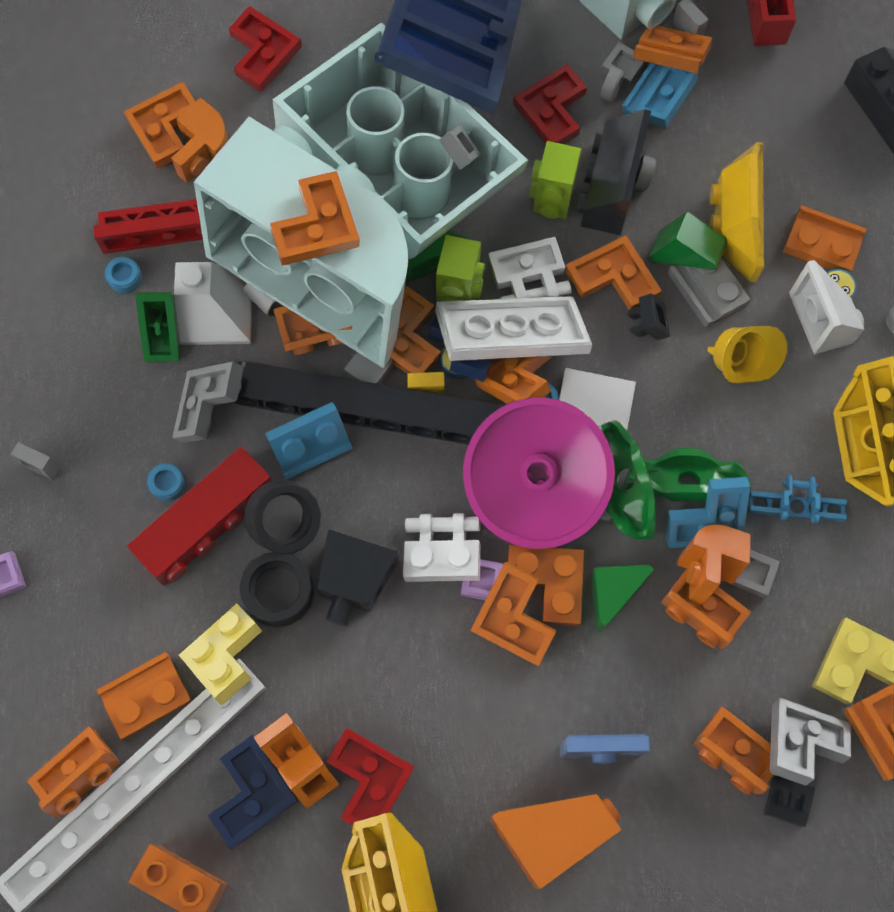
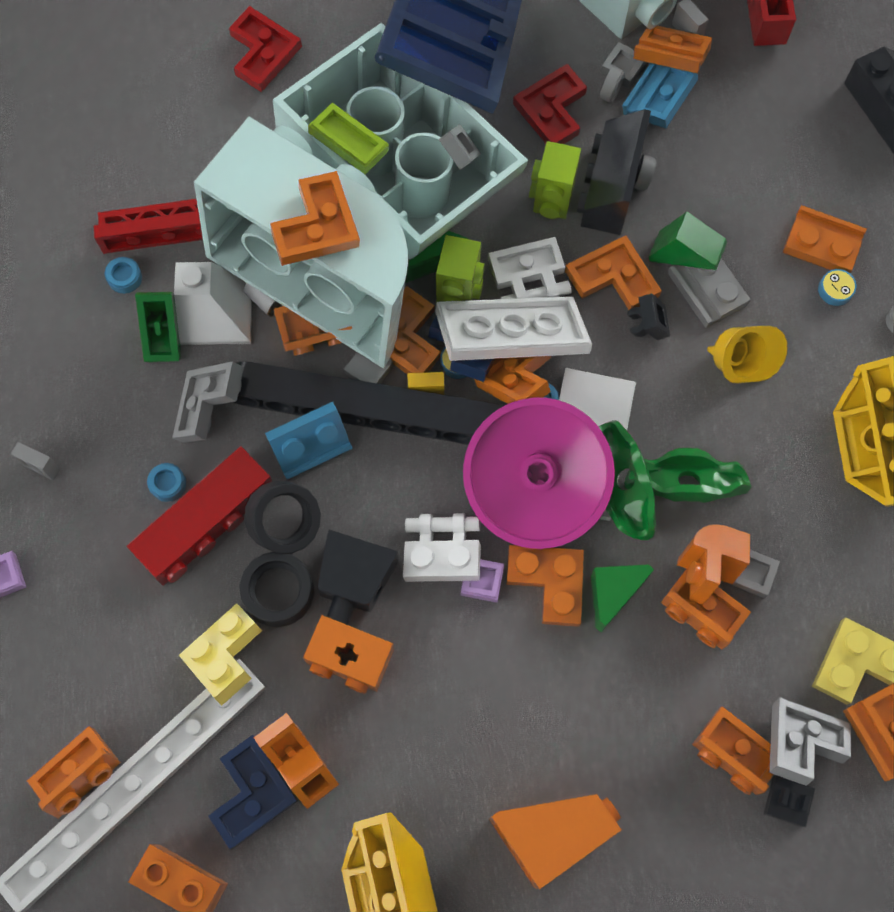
orange plate [96,652,193,741] -> none
orange plate [123,82,195,169] -> none
orange brick [171,97,229,183] -> none
red plate [326,727,415,826] -> none
orange plate [470,562,557,666] -> none
medium blue plate [560,734,650,764] -> none
dark azure plate [665,477,750,548] -> none
yellow wedge [709,142,764,282] -> none
dark azure piece [748,474,847,524] -> none
white slope [789,260,864,355] -> none
none -> orange brick [303,615,394,694]
none -> lime tile [308,102,389,175]

